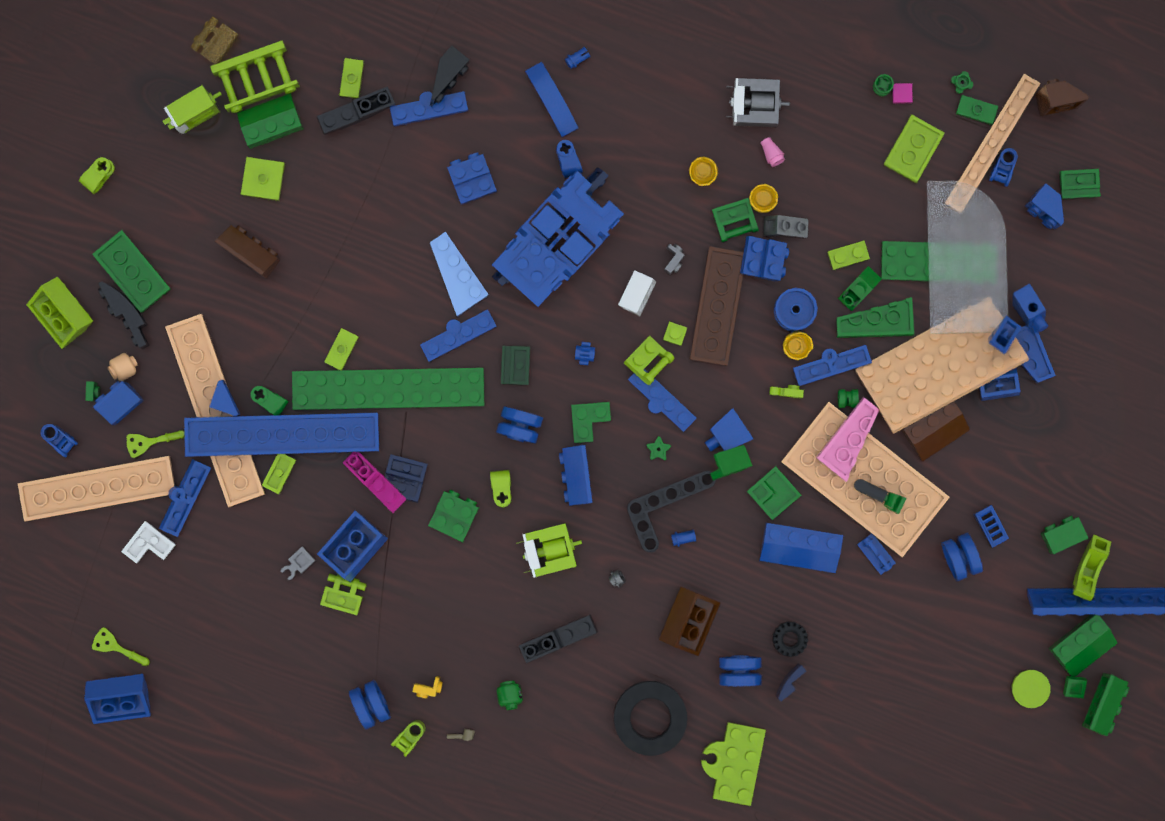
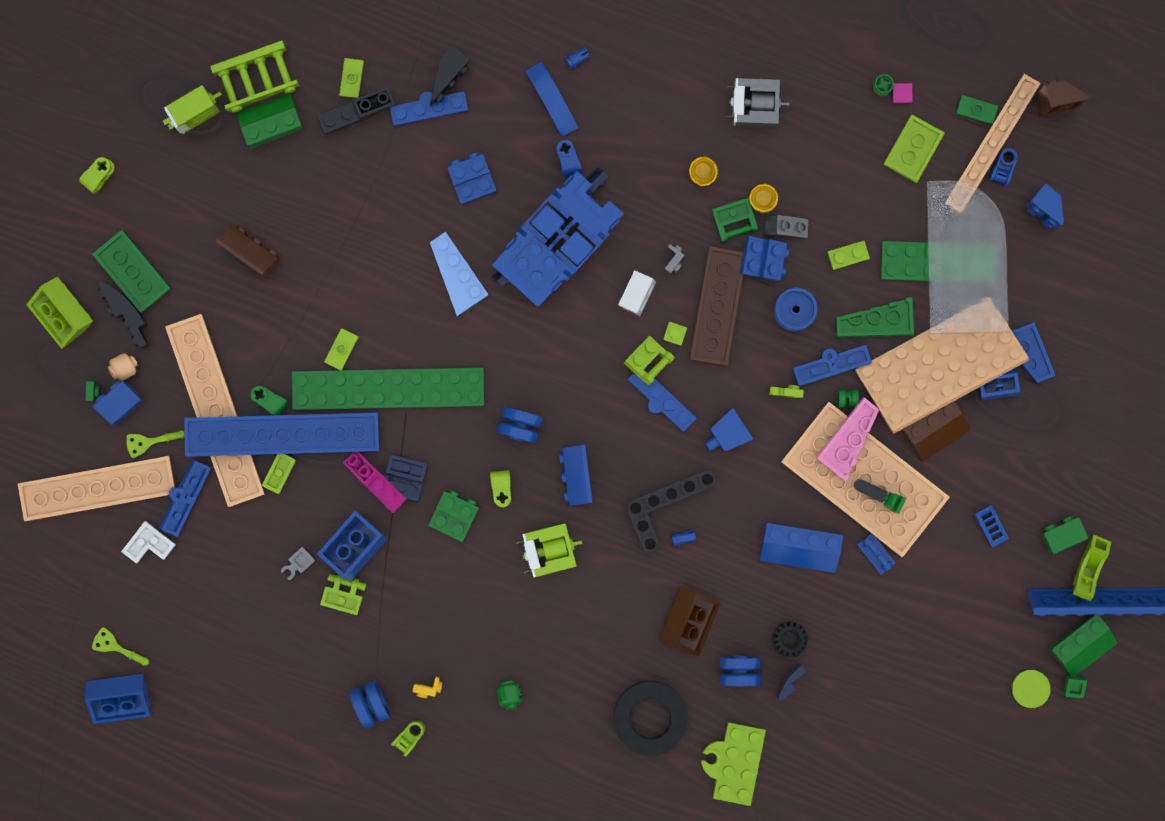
blue piece [41,424,78,458] -> none
clear yellow plate [191,16,239,64] -> none
blue slope [209,380,241,416] -> none
lime plate [241,157,285,201] -> none
blue hinge [420,309,497,362] -> none
dark tan hand [447,729,475,741] -> none
dark green plate [501,346,530,385] -> none
black slope [519,614,598,663] -> none
green plate [571,402,611,443] -> none
blue gear [575,342,595,365] -> none
flat silver plate [609,569,626,588] -> none
green plate [646,436,671,460] -> none
green panel [710,445,752,480] -> none
green plate [747,466,802,520] -> none
bright pink cone [761,137,785,167] -> none
yellow hair [782,331,813,360] -> none
green slope [838,266,882,311] -> none
blue wheel [941,533,983,581] -> none
green plate [951,71,973,93] -> none
blue slope [988,316,1021,354] -> none
blue torso [1012,284,1048,332] -> none
green plate [1059,169,1101,199] -> none
green slope [1082,672,1129,736] -> none

